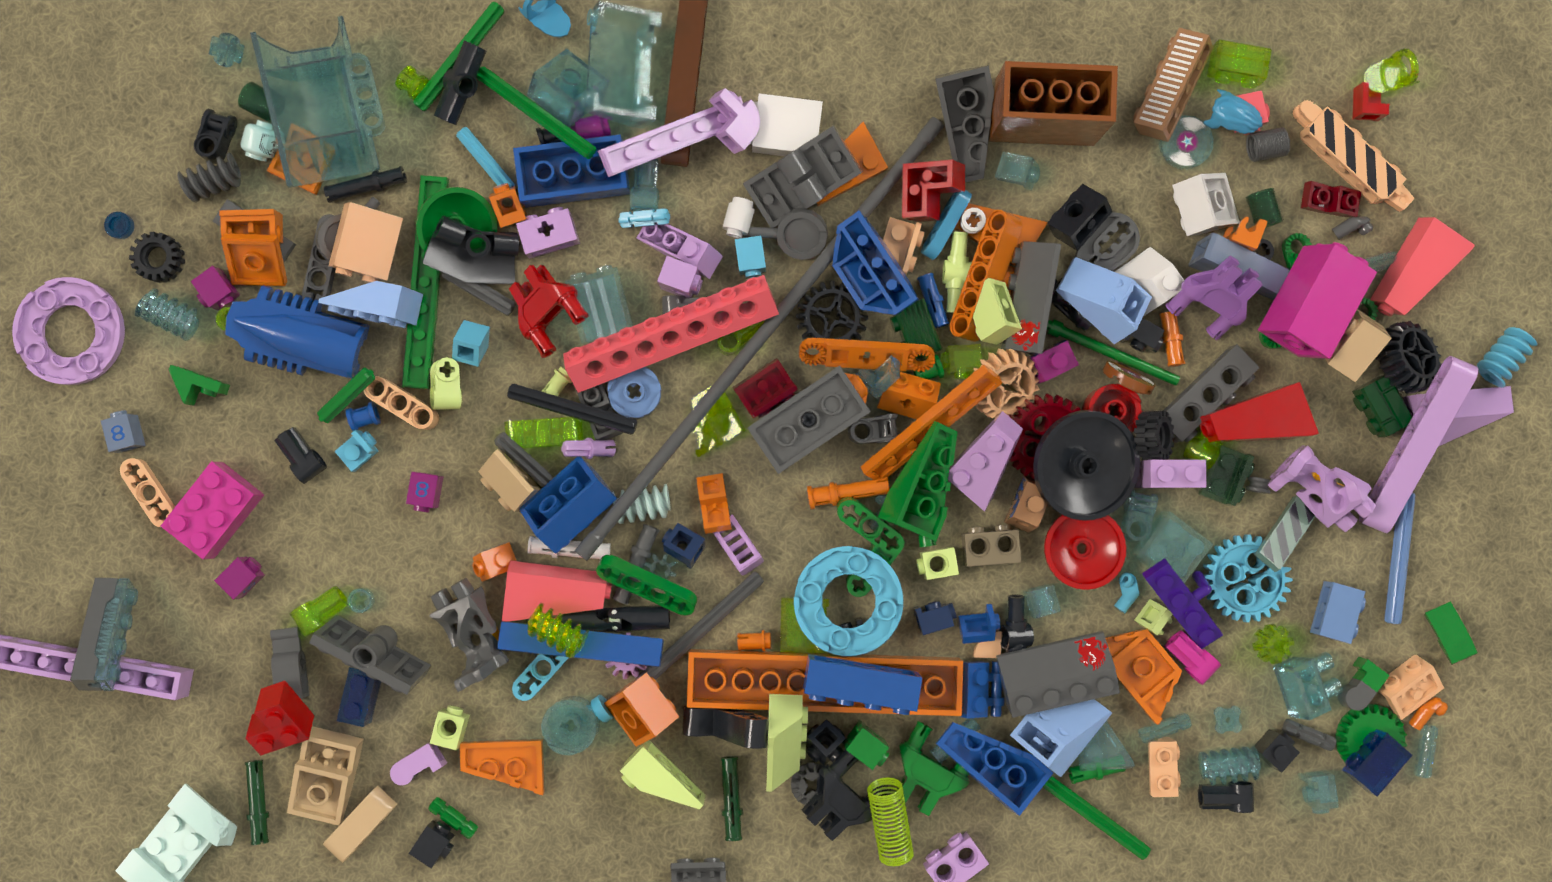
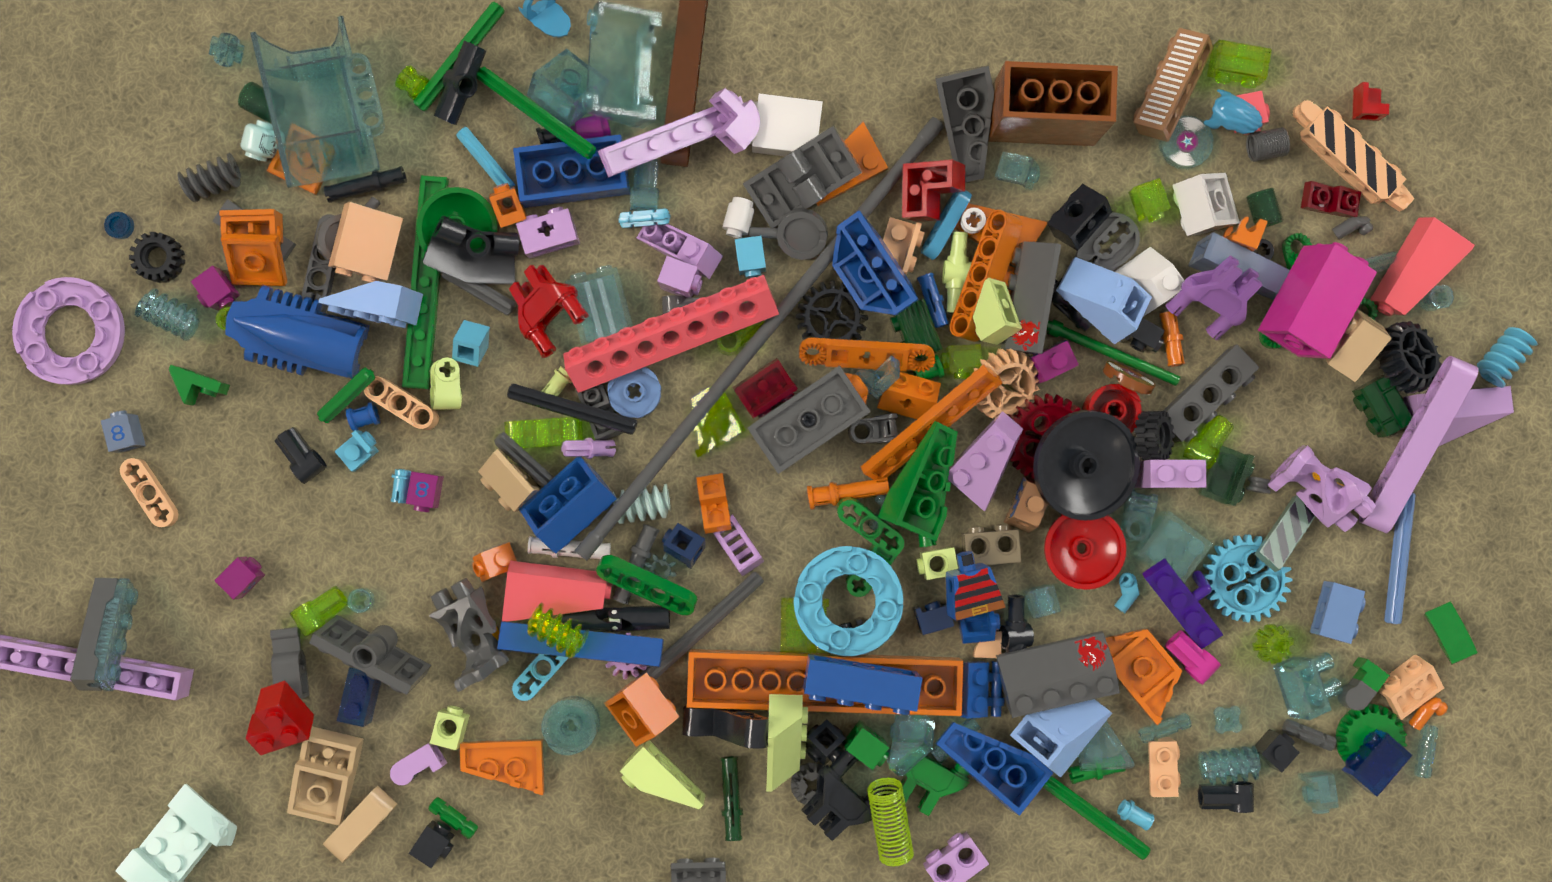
dark pink brick [160,461,264,560] -> none
black piece [193,108,237,164] -> none
dark green pin [245,760,269,845] -> none
medium azure tile [591,695,614,723] -> none
orange pin [737,630,771,652] -> none
yellowish green tile [1134,599,1173,635] -> none
red slope [1200,382,1319,442] -> none
clear neon green piece [1363,48,1420,93] -> none
none -> medium azure pin [391,469,411,503]
none -> clear light blue slope [887,714,935,776]
none -> torso [946,551,1005,621]
none -> medium azure pin [1117,799,1154,831]
none -> clear neon green brick [1128,178,1171,223]
none -> clear light blue bush [1418,285,1454,311]

